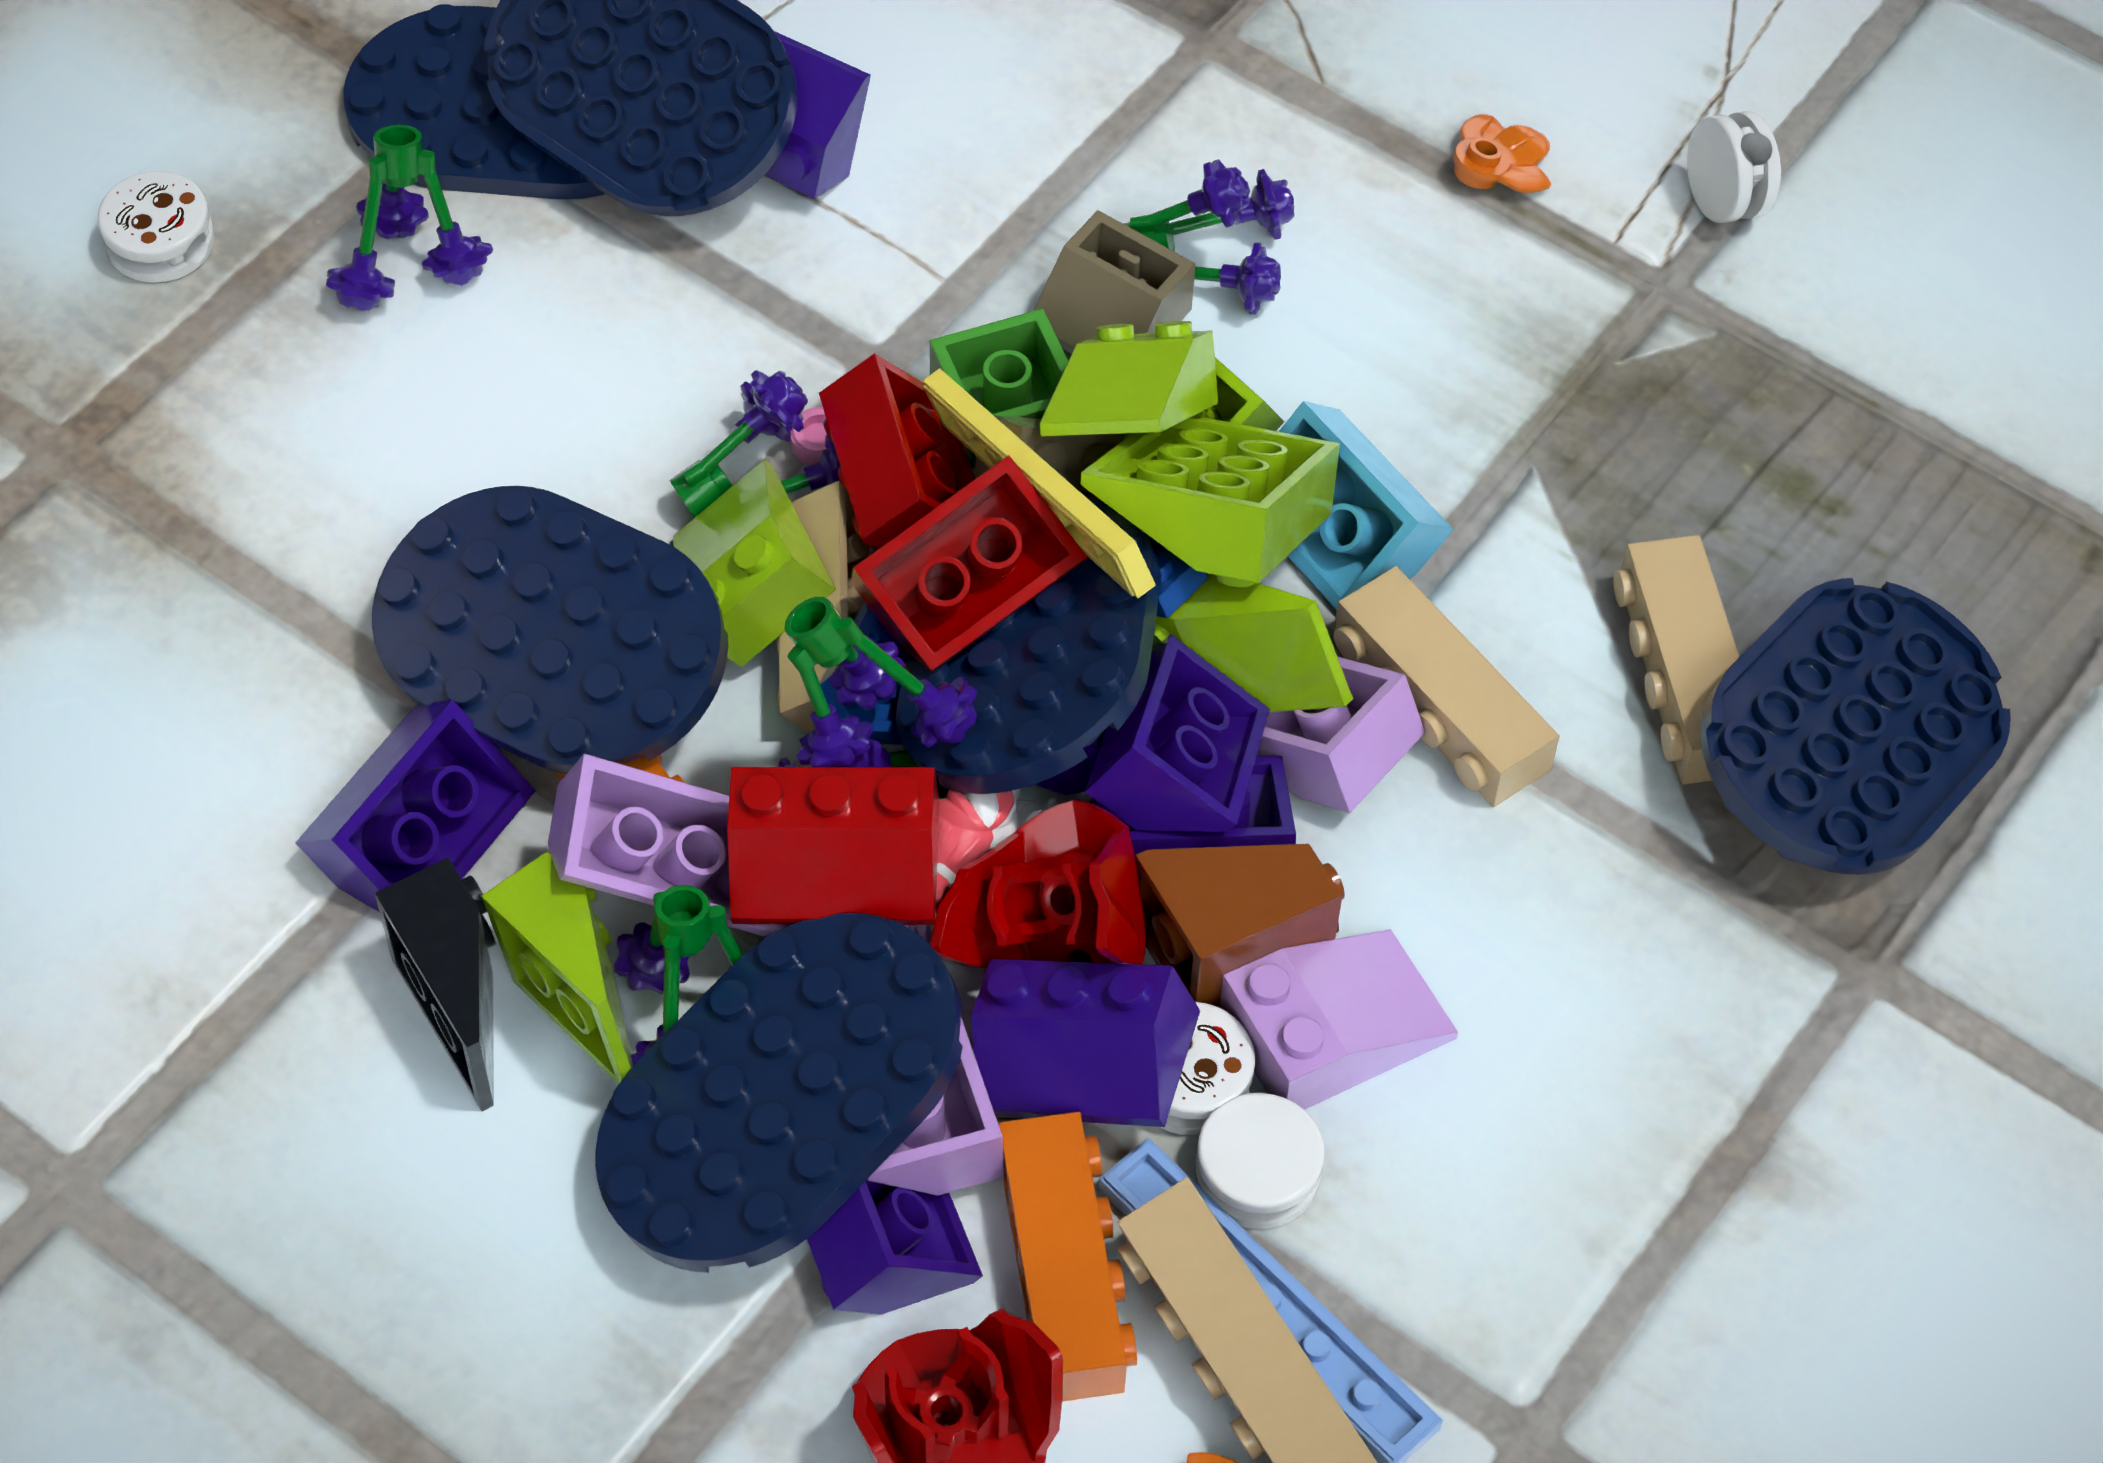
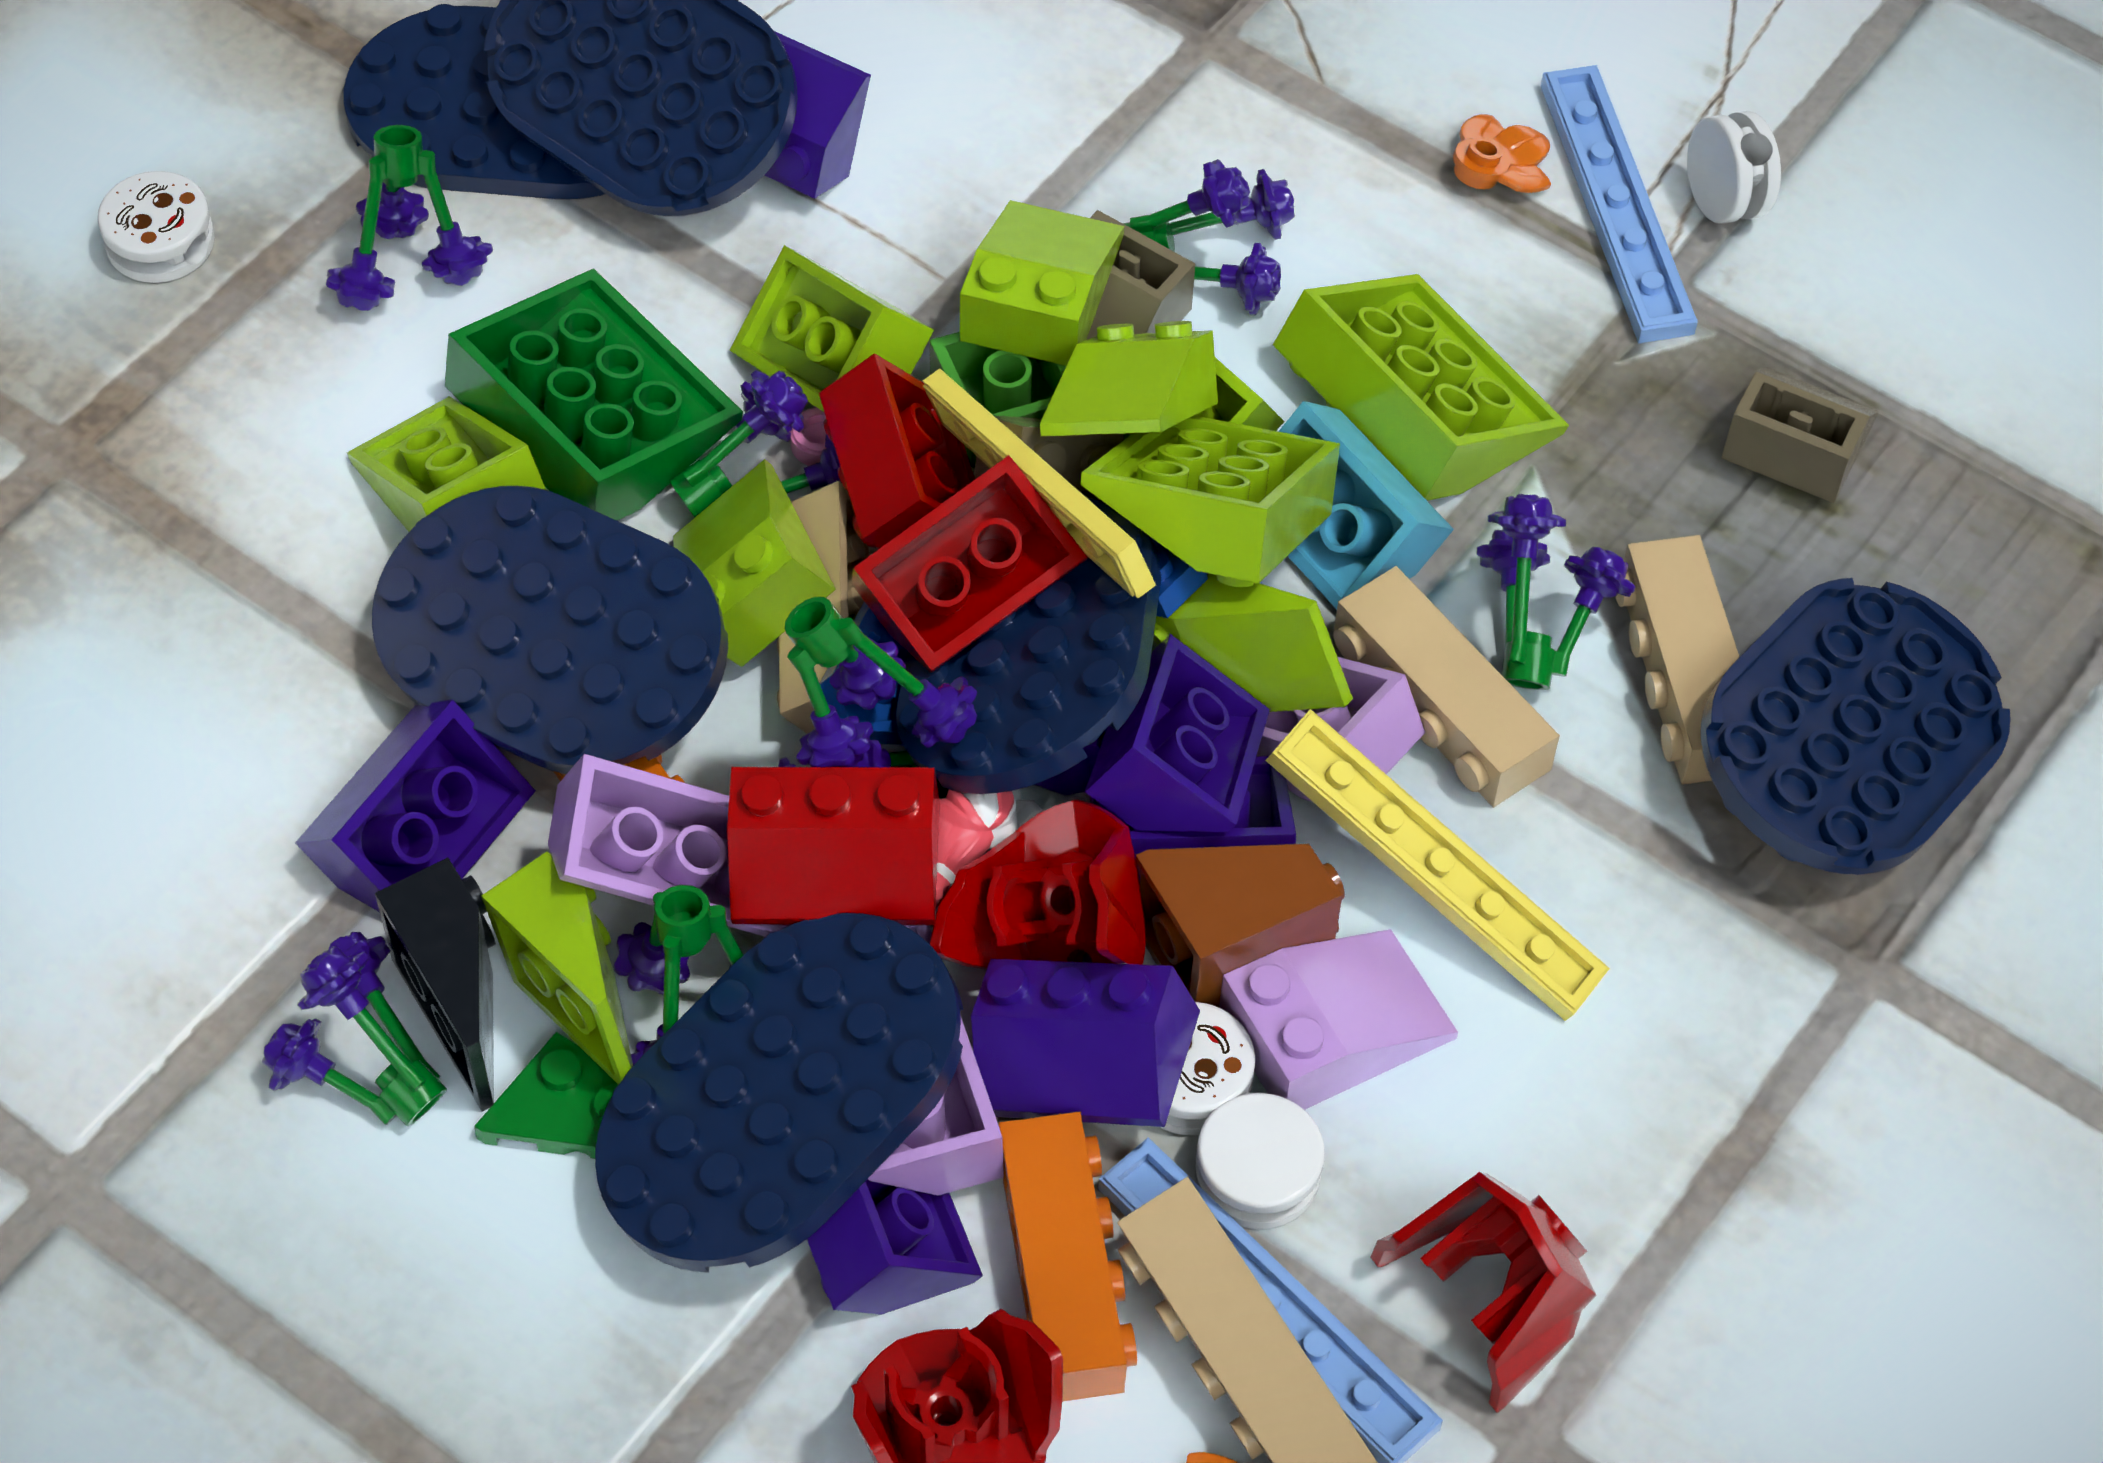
none -> plant [262,932,447,1126]
none -> lime slope [346,396,546,532]
none -> green slope [444,268,743,521]
none -> green wing [474,1032,618,1159]
none -> lime slope [730,245,934,412]
none -> lime slope [960,200,1125,366]
none -> light yellow tile [1265,709,1610,1021]
none -> lime slope [1273,274,1569,501]
none -> red piece [1370,1172,1597,1413]
none -> plant [1476,494,1636,690]
none -> light blue tile [1540,65,1698,344]
none -> dark tan slope [1721,367,1878,503]

